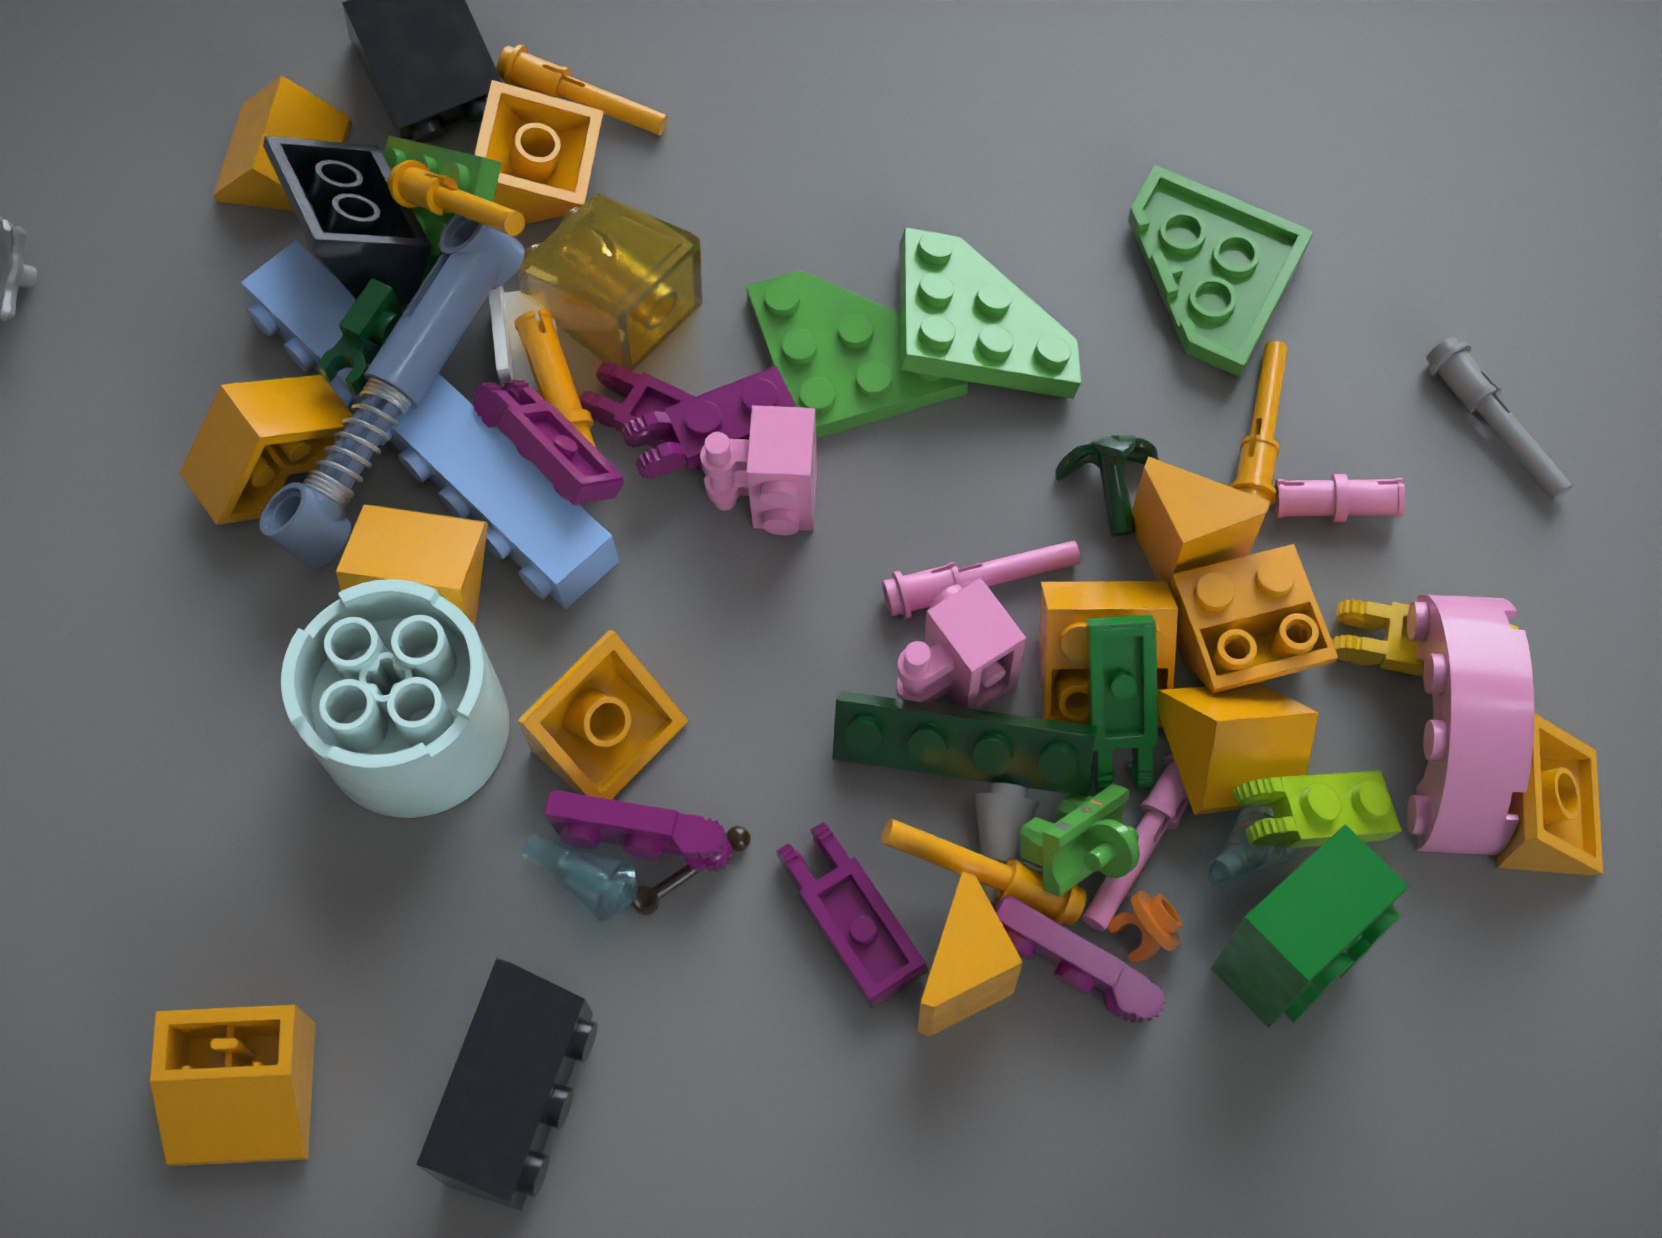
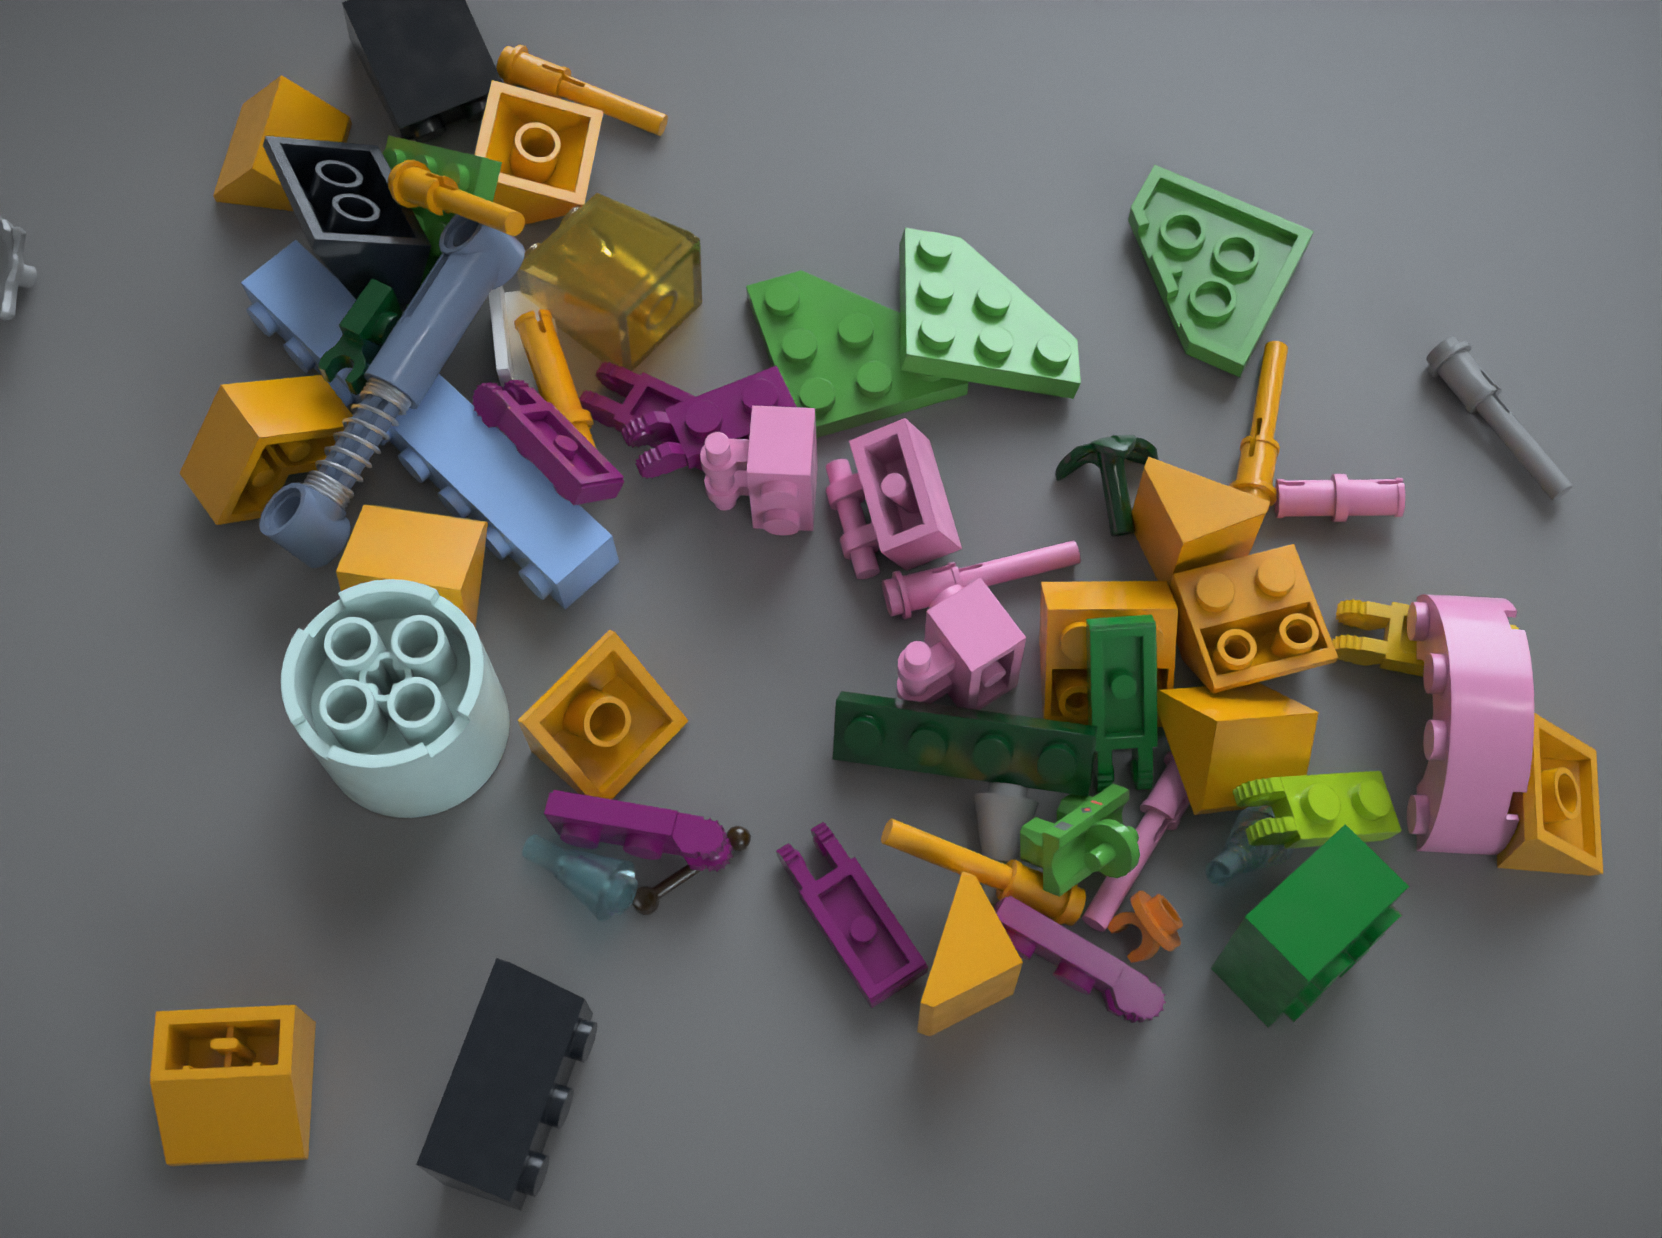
none -> bright pink brick [825,418,962,579]

